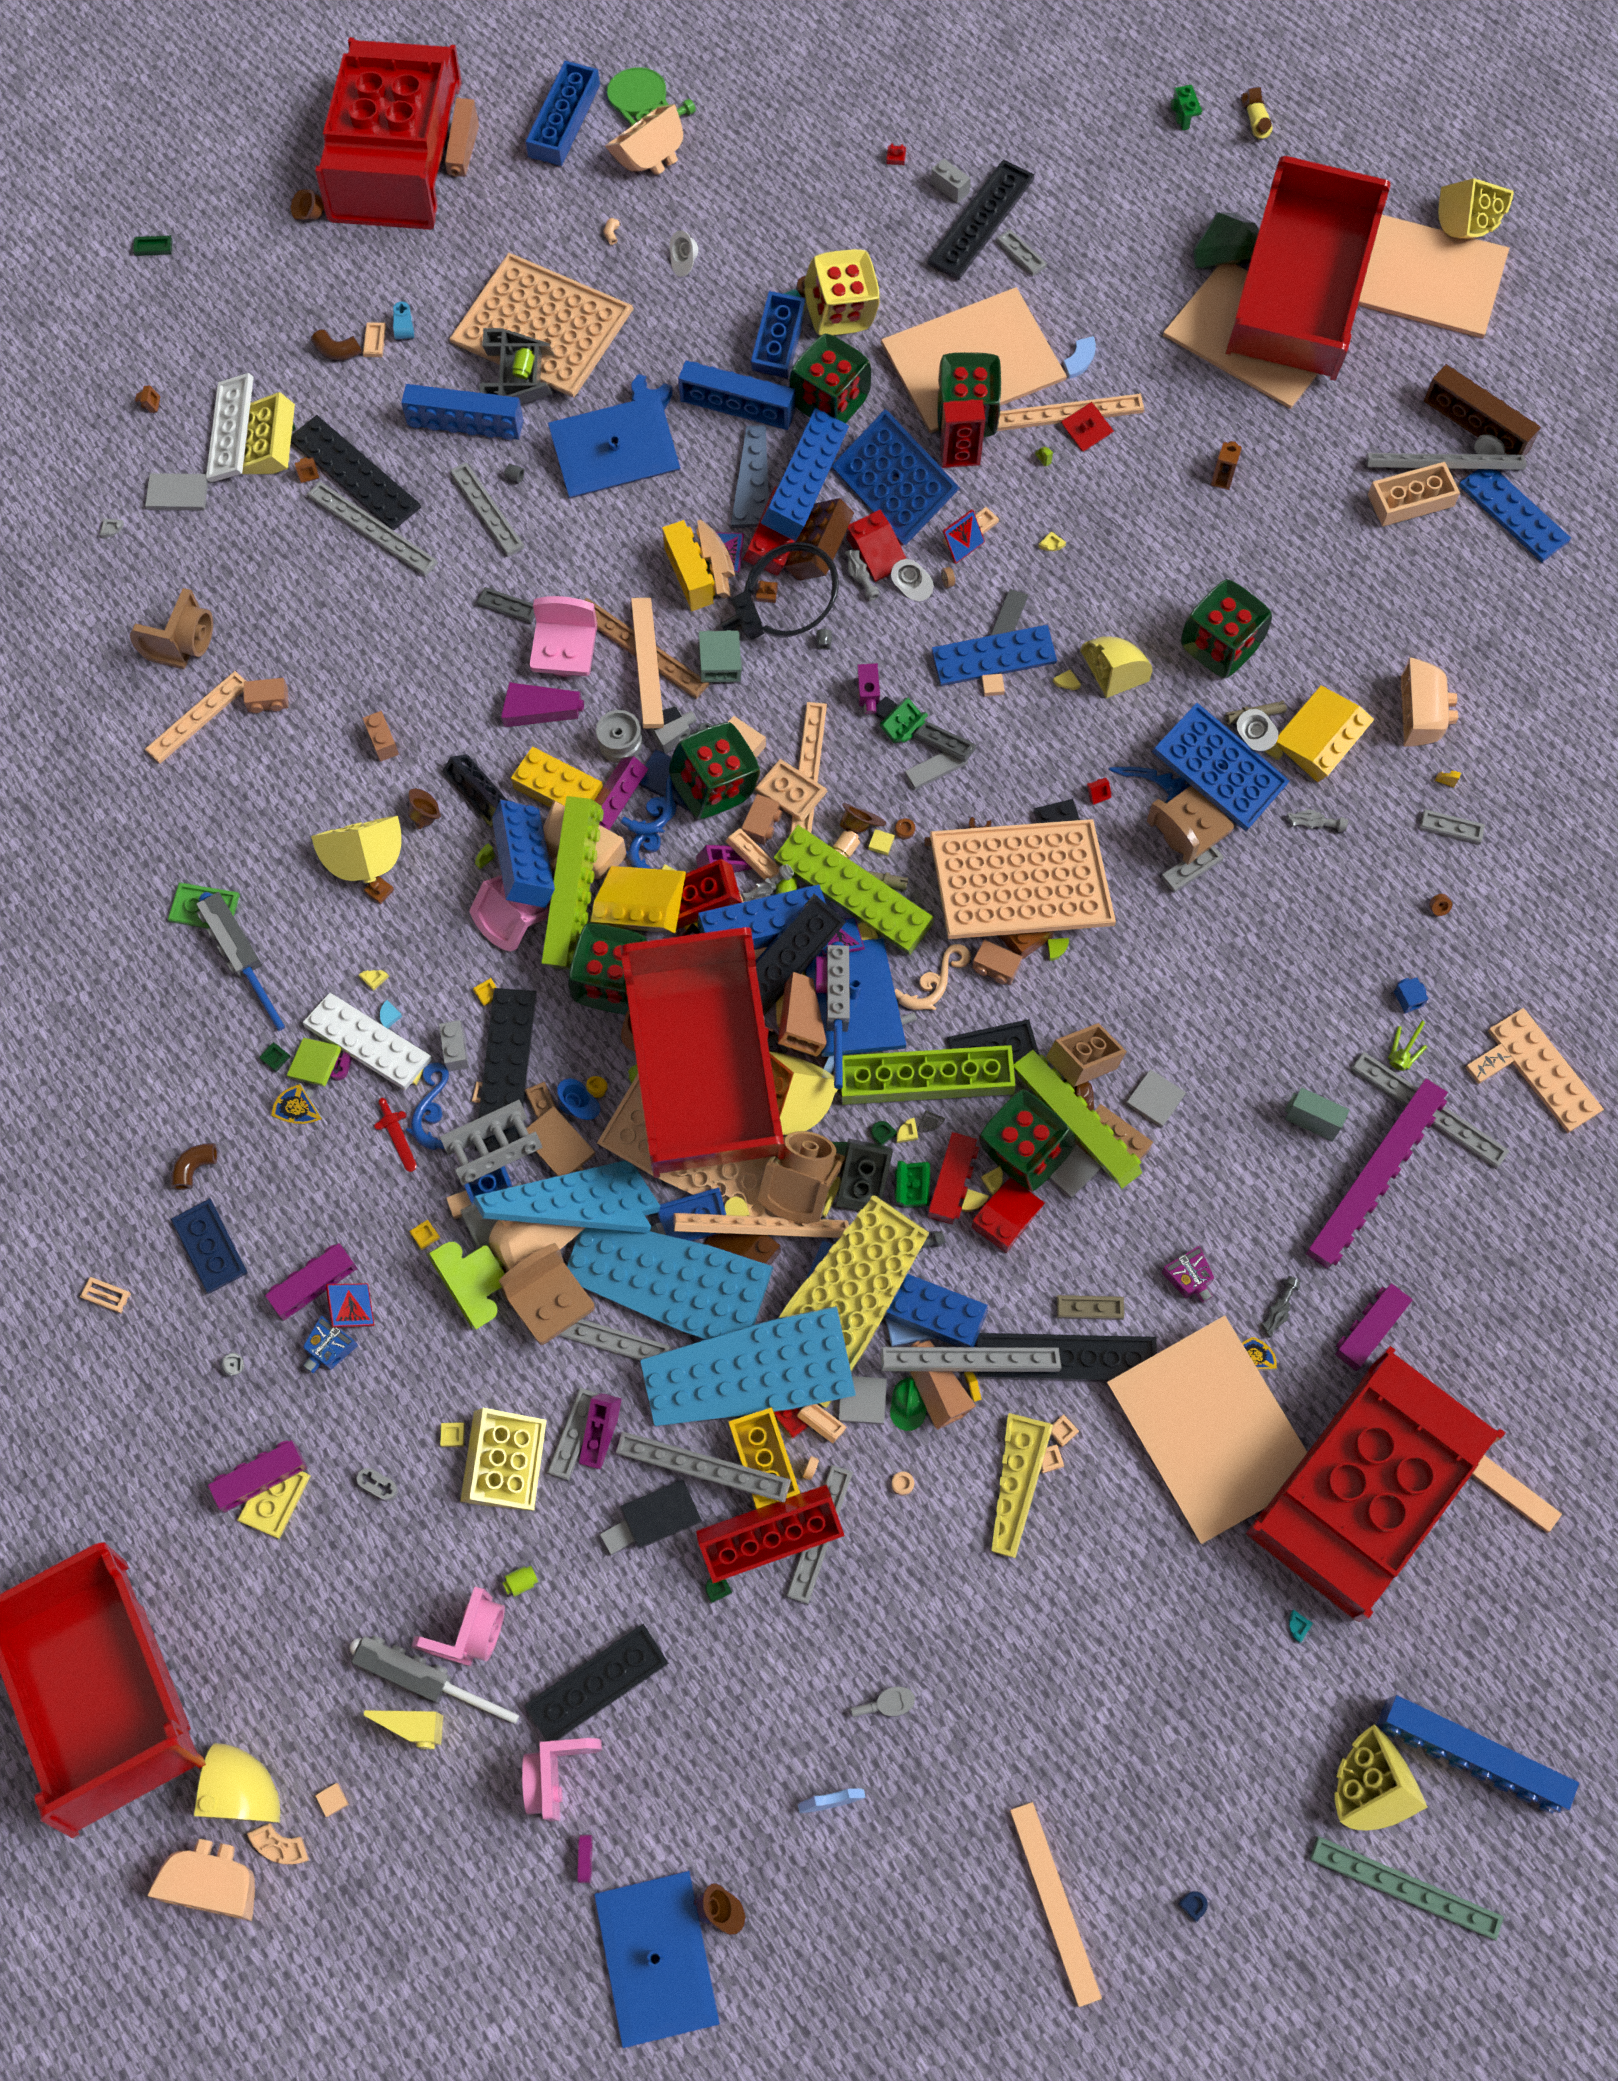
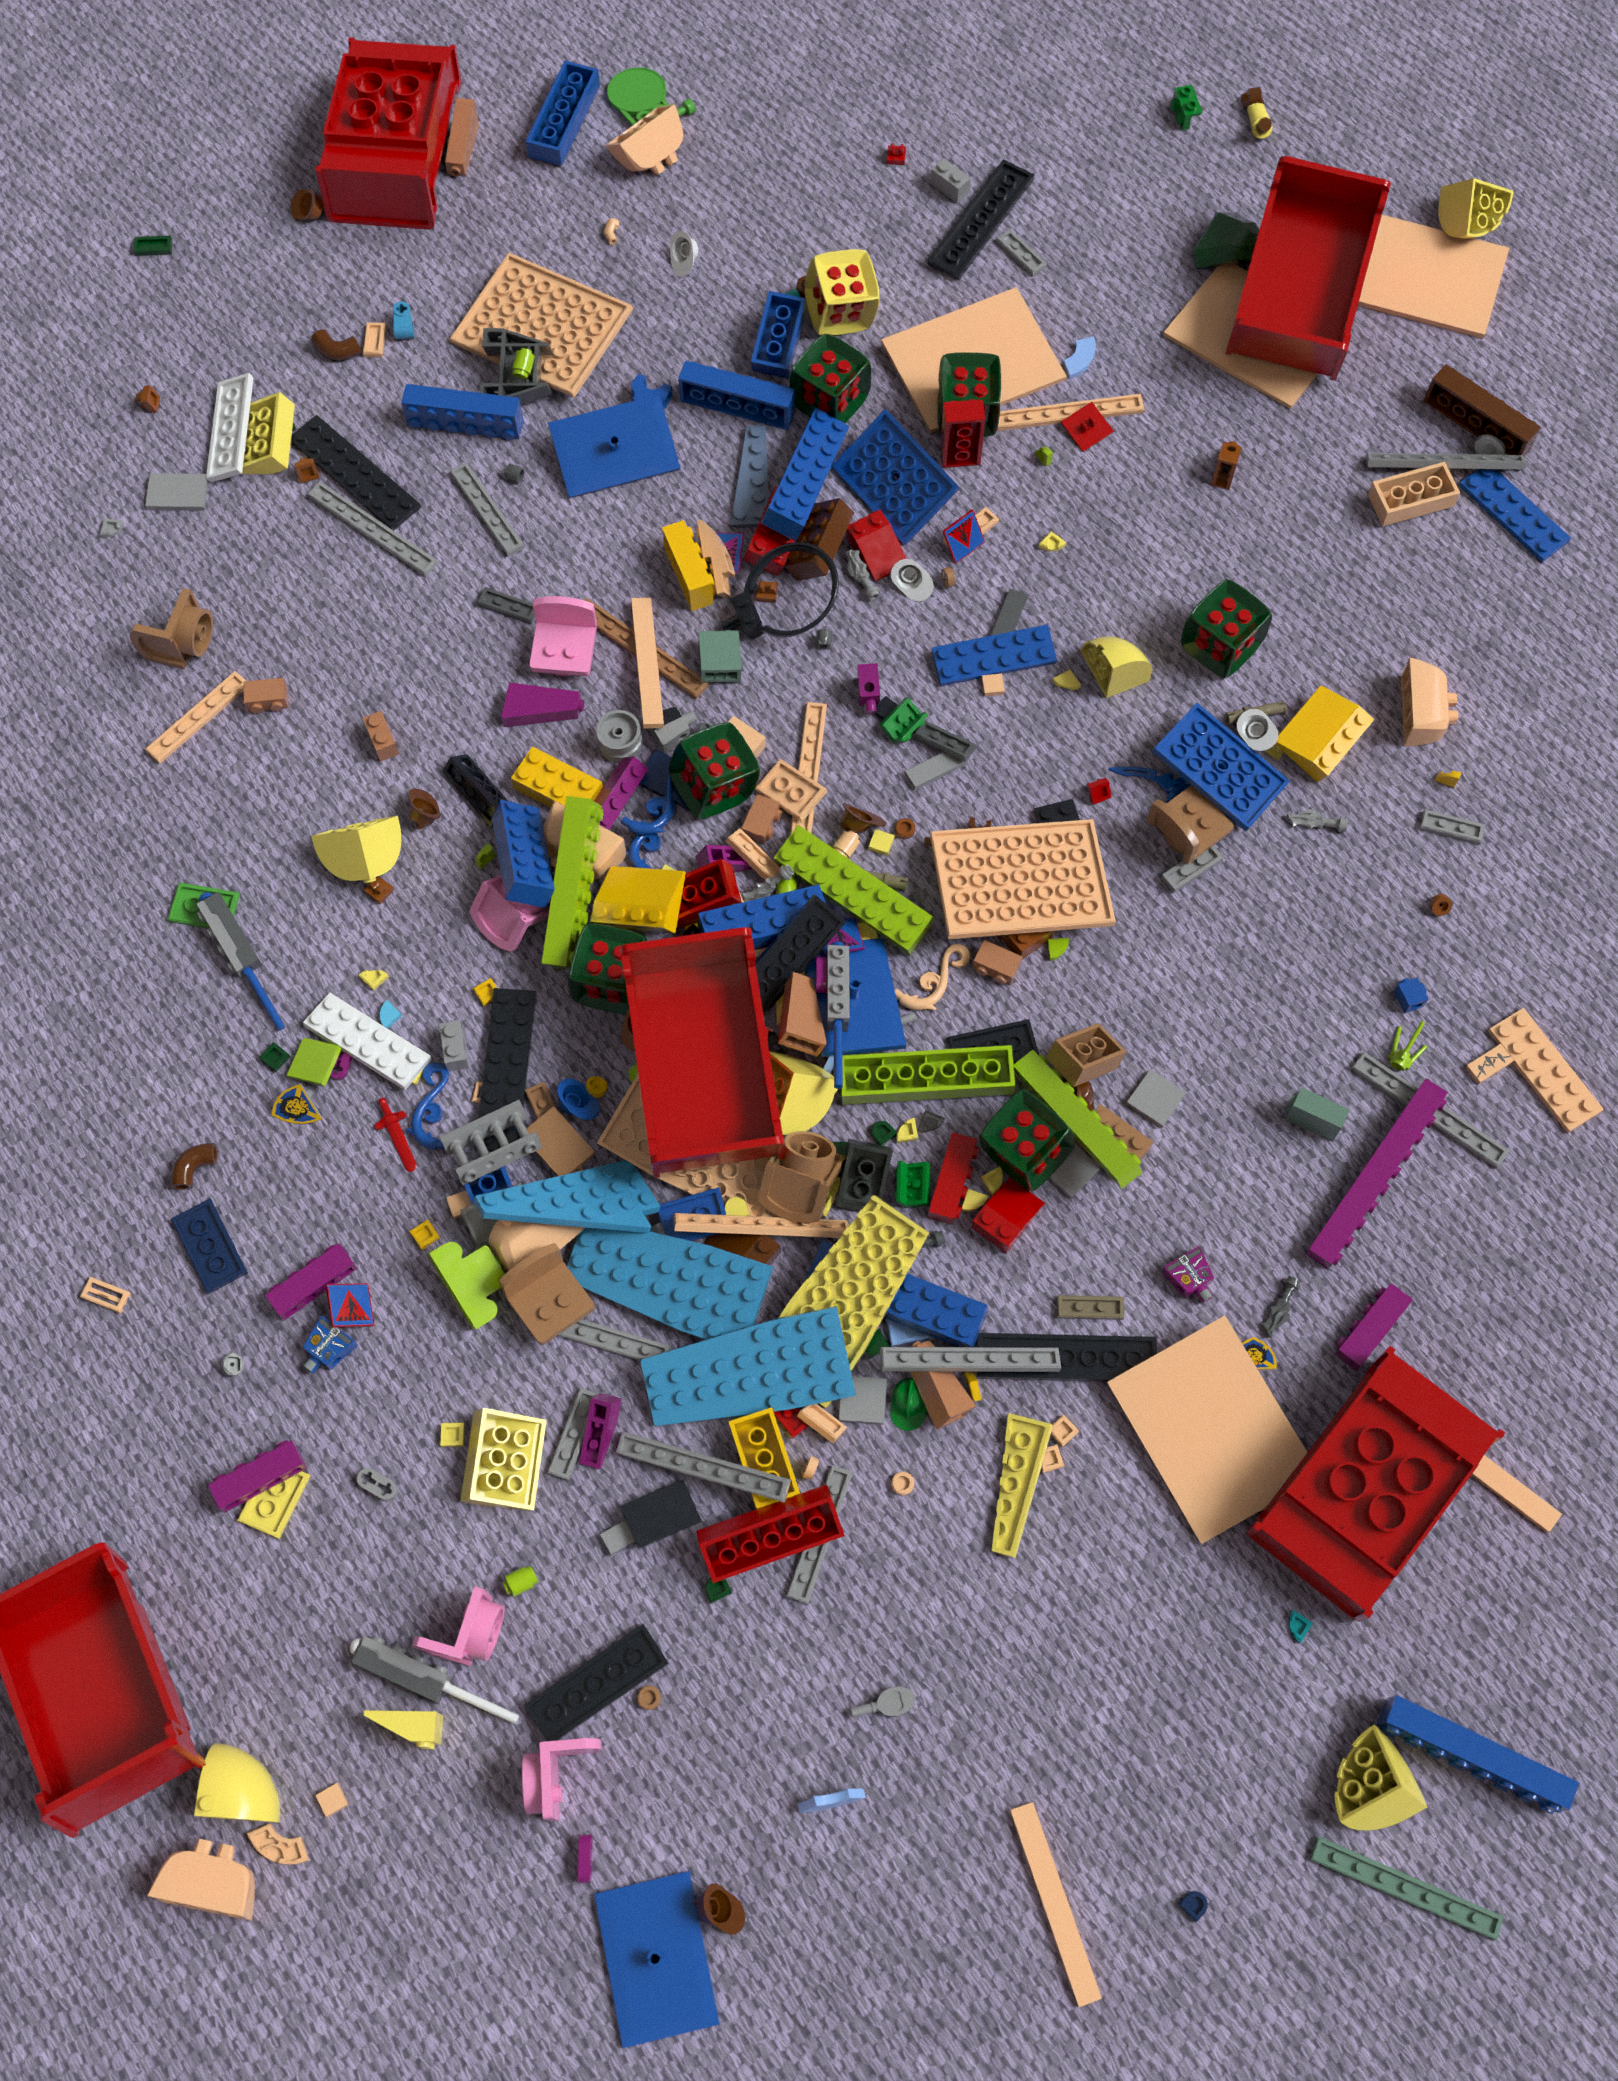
none -> medium nougat tile [637,1685,661,1710]
none -> dark green tile [865,1328,889,1360]

